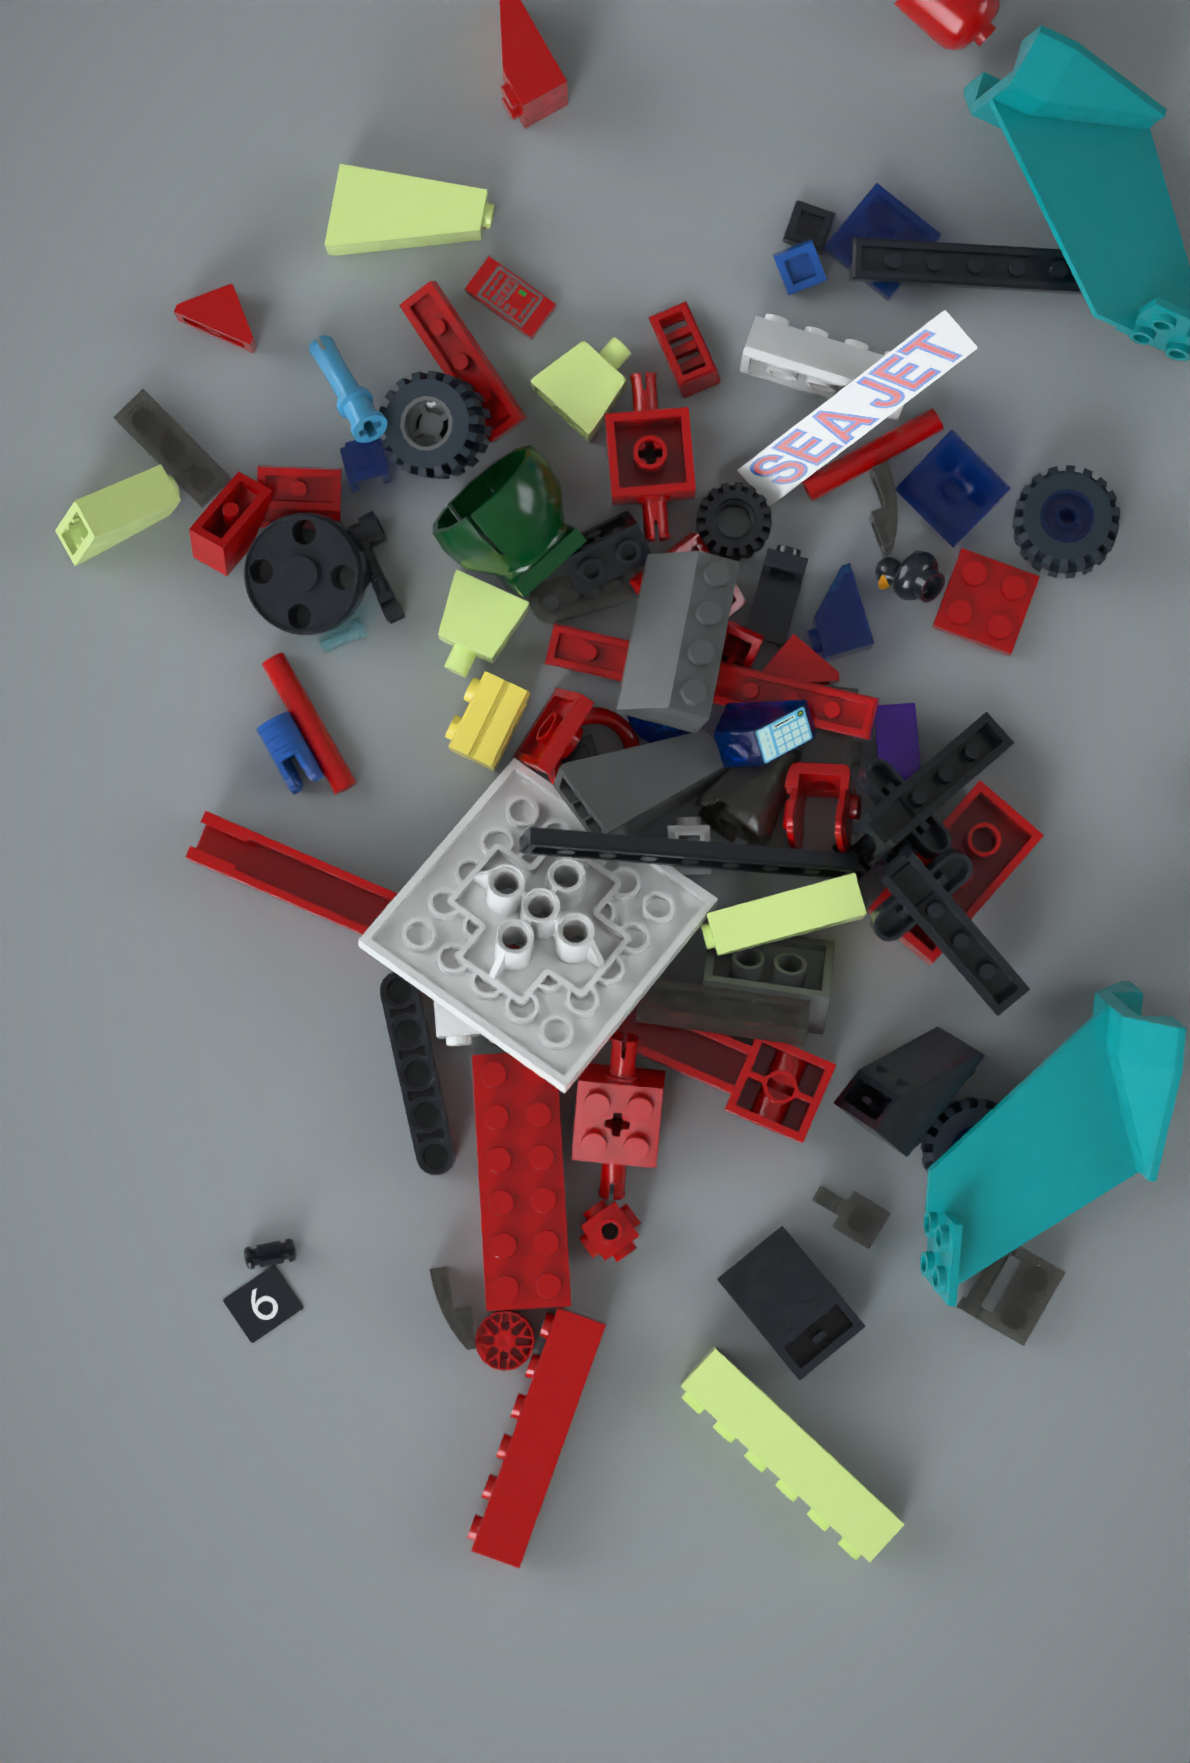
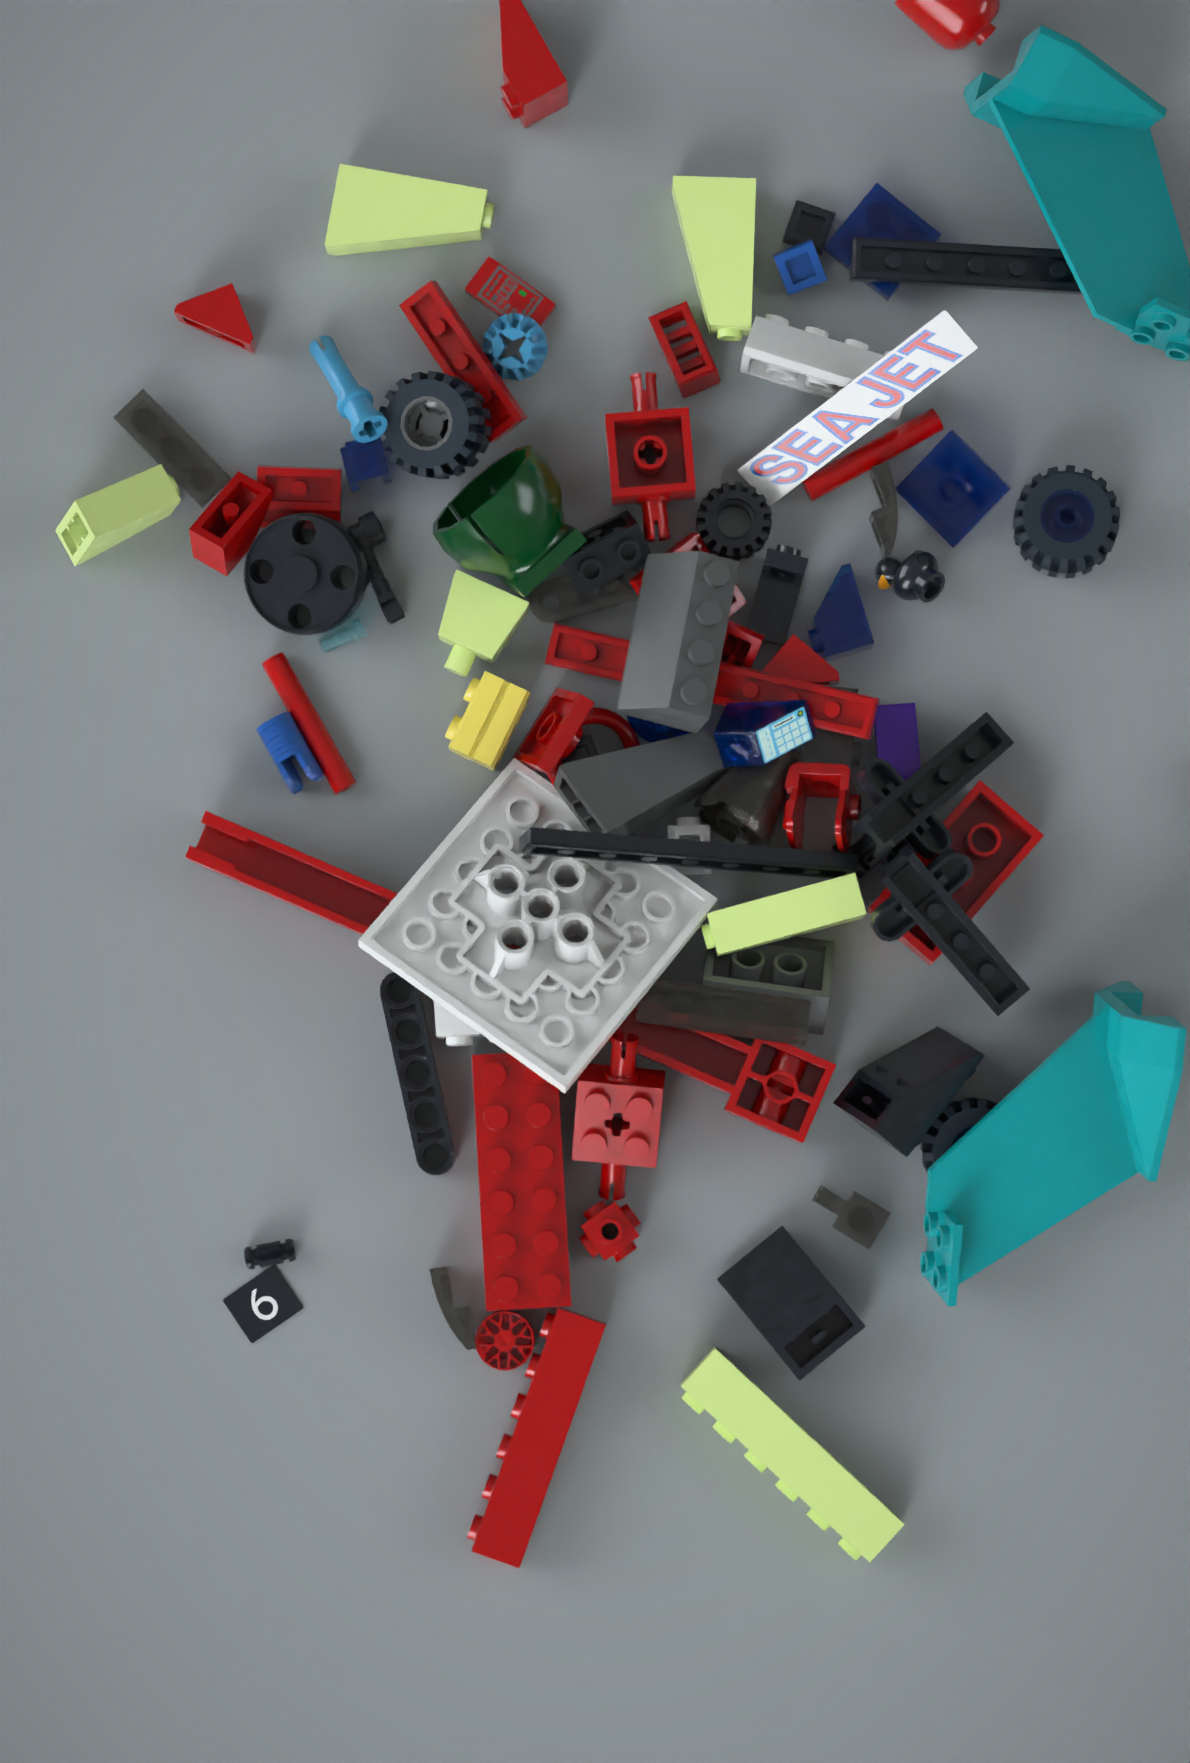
yellowish green torso [530,337,631,442] -> none
red plate [931,548,1040,656] -> none
clear smoke plate [956,1246,1066,1346] -> none
none -> dark azure gear [483,313,548,381]
none -> yellowish green slope [672,176,756,341]

